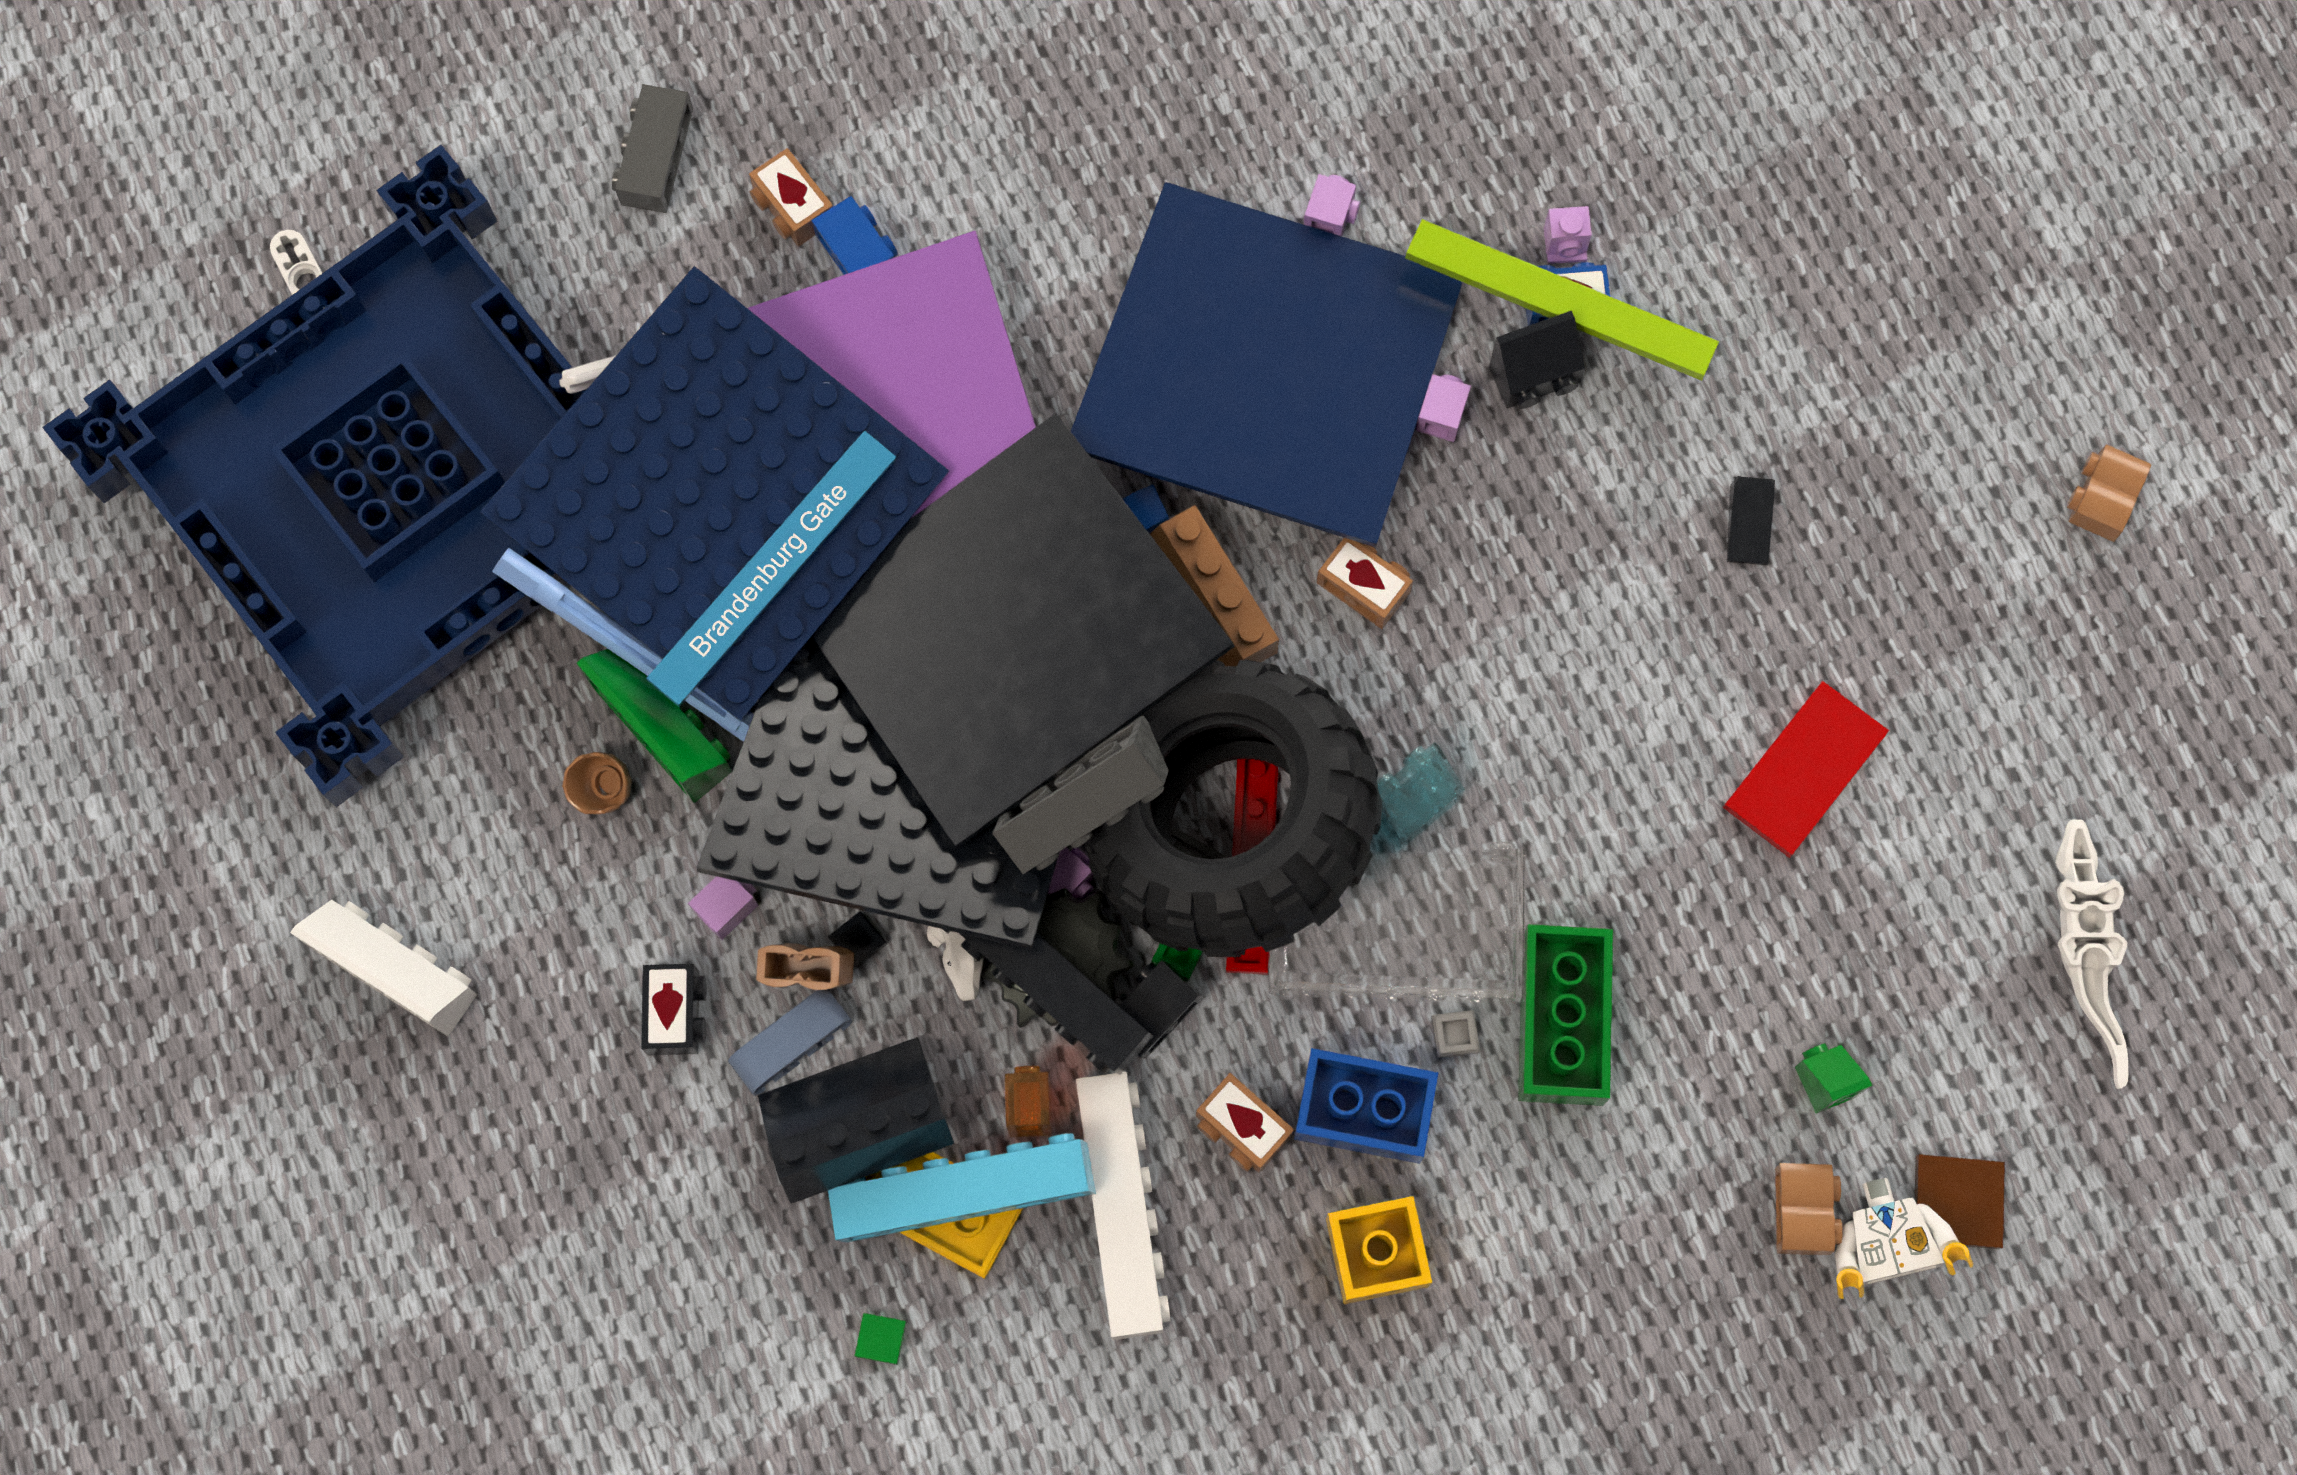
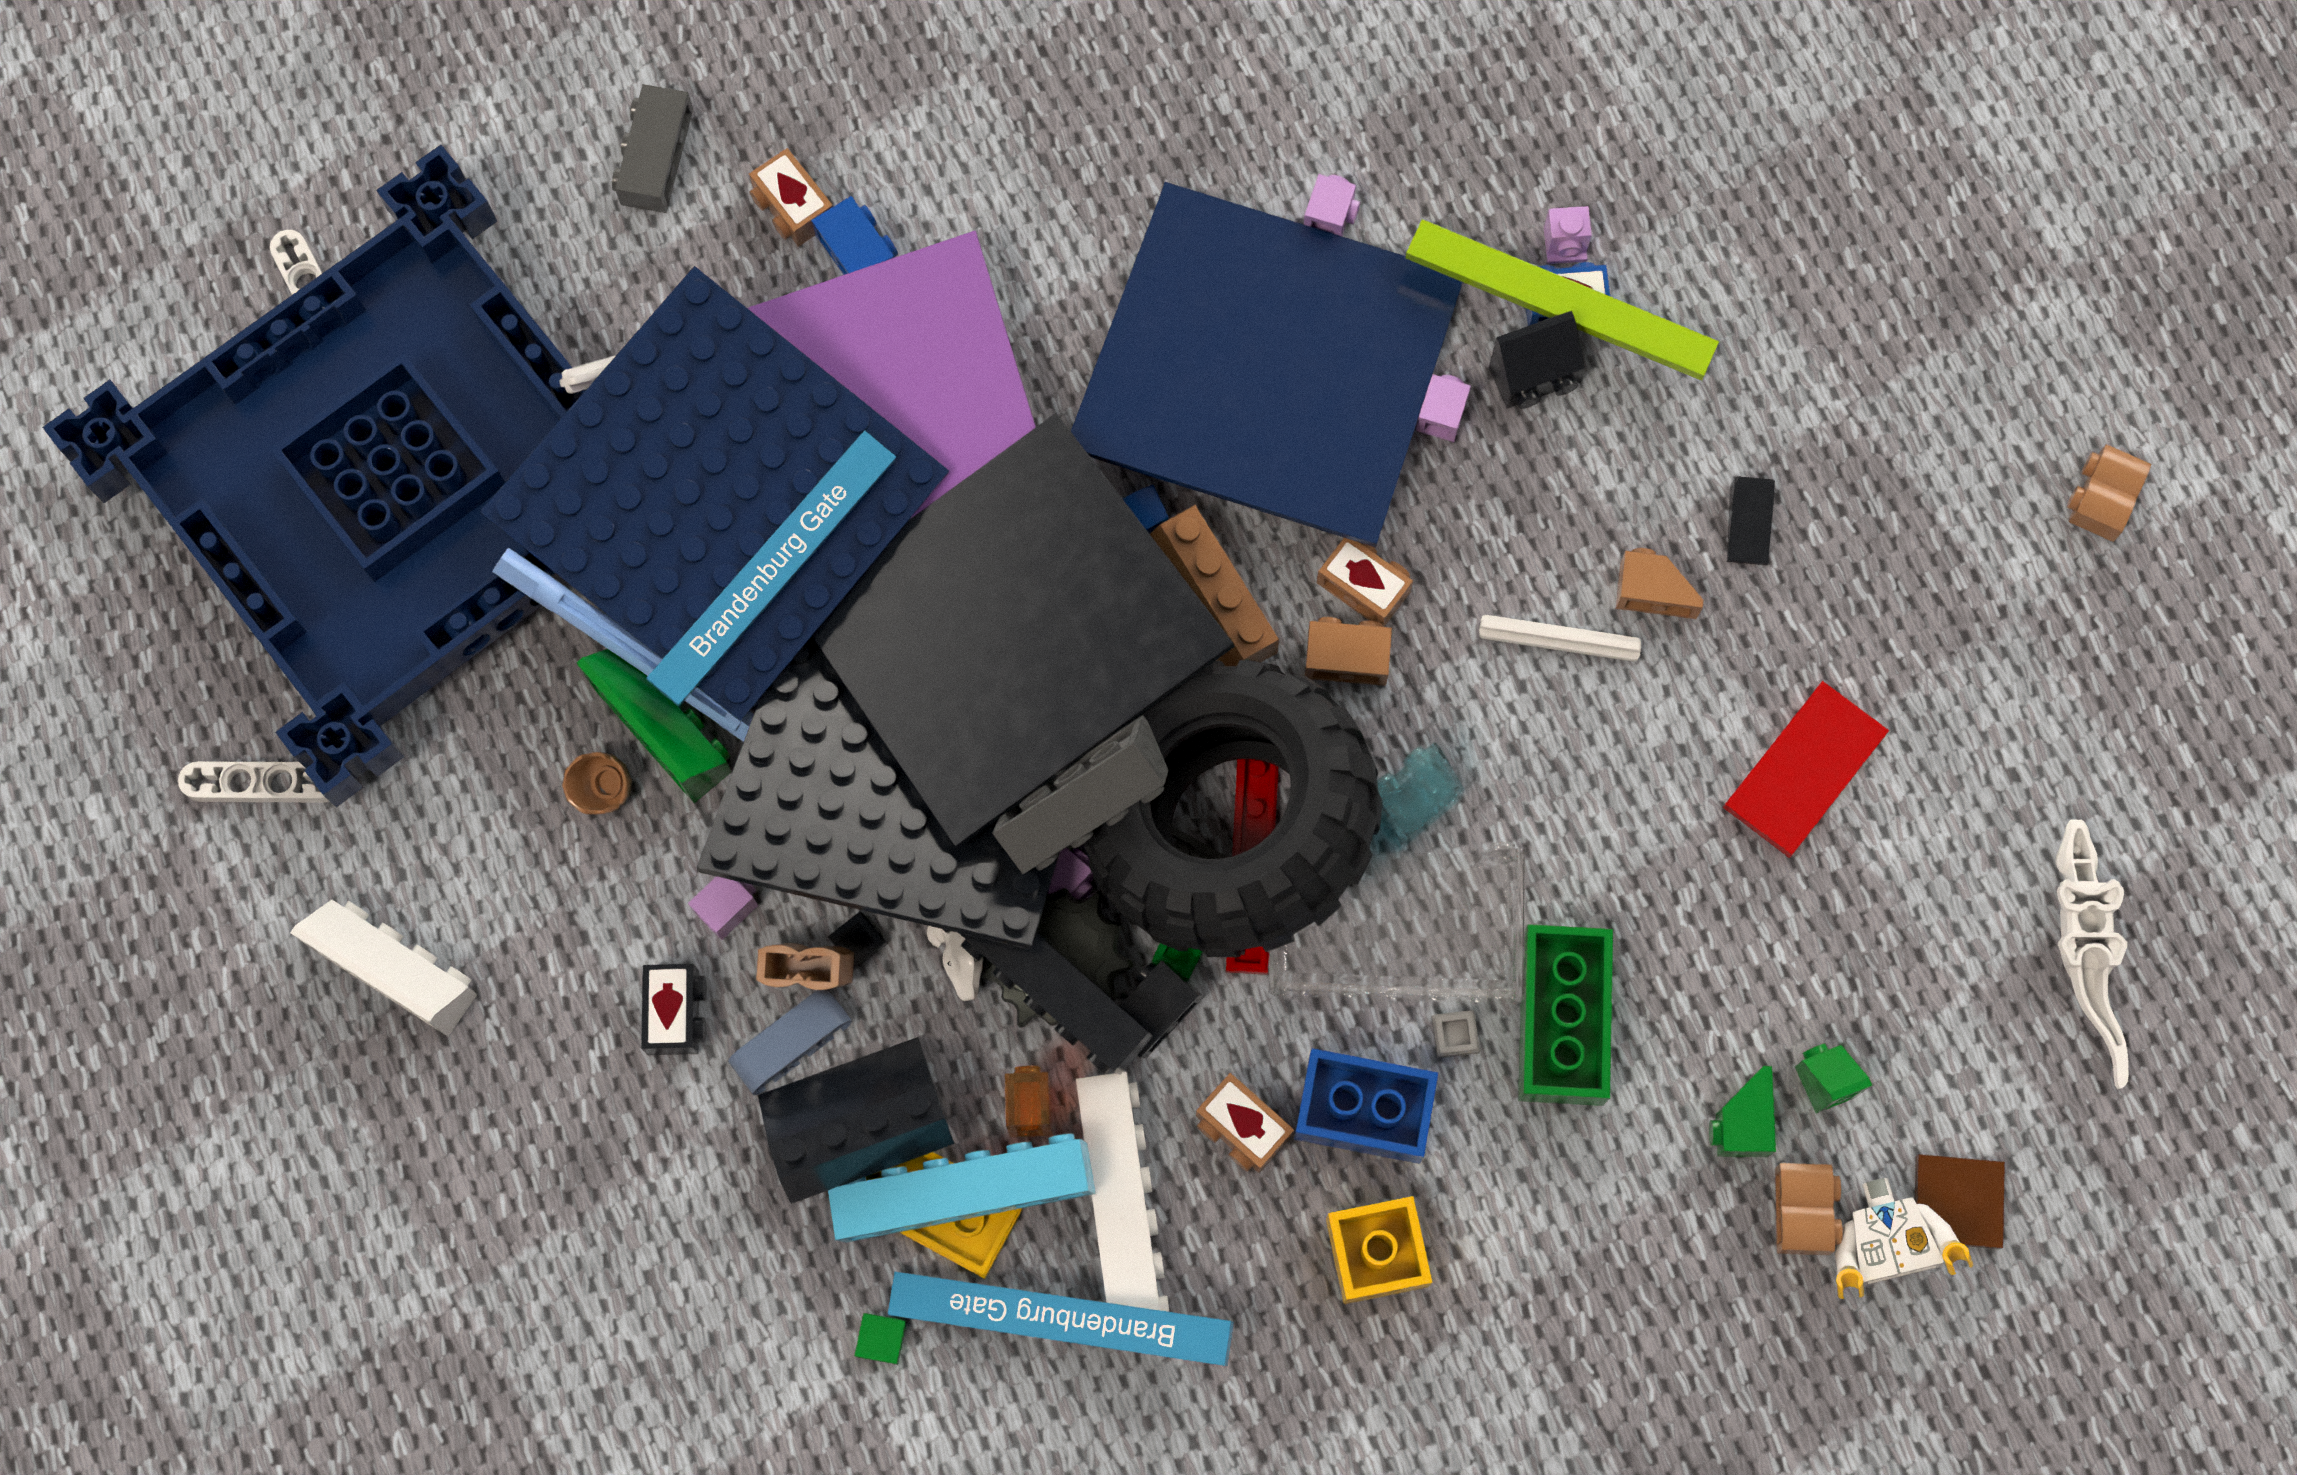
none -> white beam [178,761,330,803]
none -> dark azure tile [888,1272,1234,1366]
none -> medium nougat brick [1305,617,1392,686]
none -> white axle [1479,615,1641,662]
none -> medium nougat slope [1615,548,1703,619]
none -> green slope [1709,1066,1776,1157]

